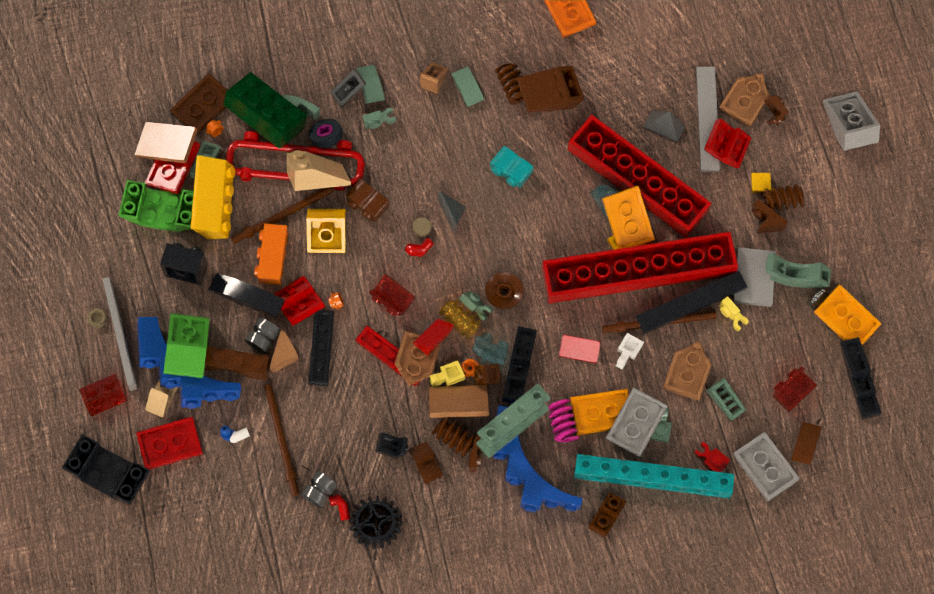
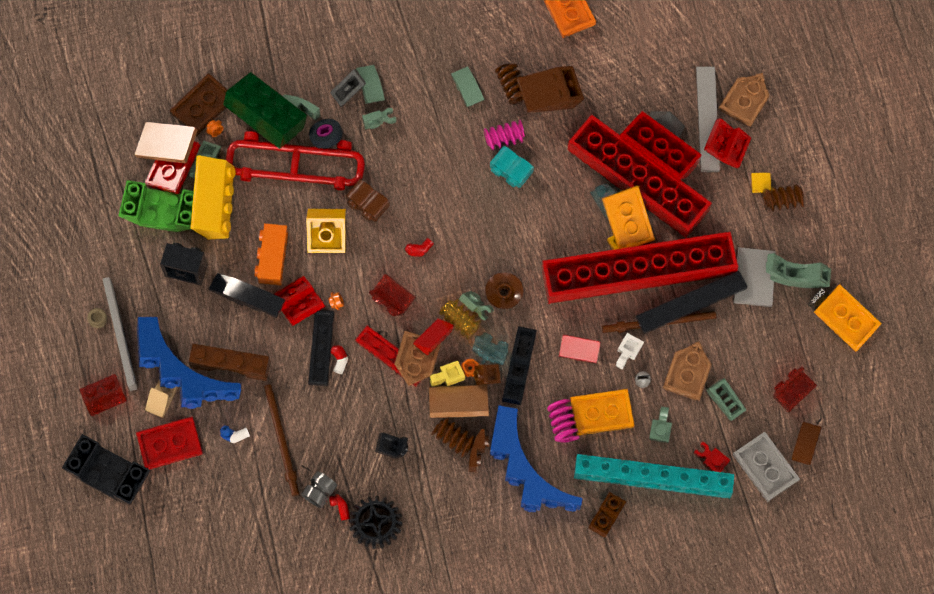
bright green slope [164,312,210,378] -> none
reddish brown bar [231,187,334,244] -> none
dark grey wheel [245,318,280,354] -> none
medium nougat slope [270,330,299,372] -> none
tan slope [287,151,351,191] -> none
reddish brown slope [409,442,443,485] -> none
dark tan tile [413,217,432,237] -> none
medium nougat slope [420,62,449,94] -> none
dark grey slope [438,192,466,232] -> none
sand green fence [476,384,551,459] -> none
light grey tile [606,387,668,457] -> none
light yellow plate [719,296,748,331] -> none
reddish brown slope [751,199,788,233] -> none
reddish brown bracket [764,94,789,125] -> none
light grey slope [823,91,880,151] -> none
black slope [840,337,881,420] -> none
none -> arm [331,345,348,374]
none -> dark pink piece [484,120,525,151]
none -> red slope [620,111,702,180]
none -> light grey hinge [635,371,651,388]

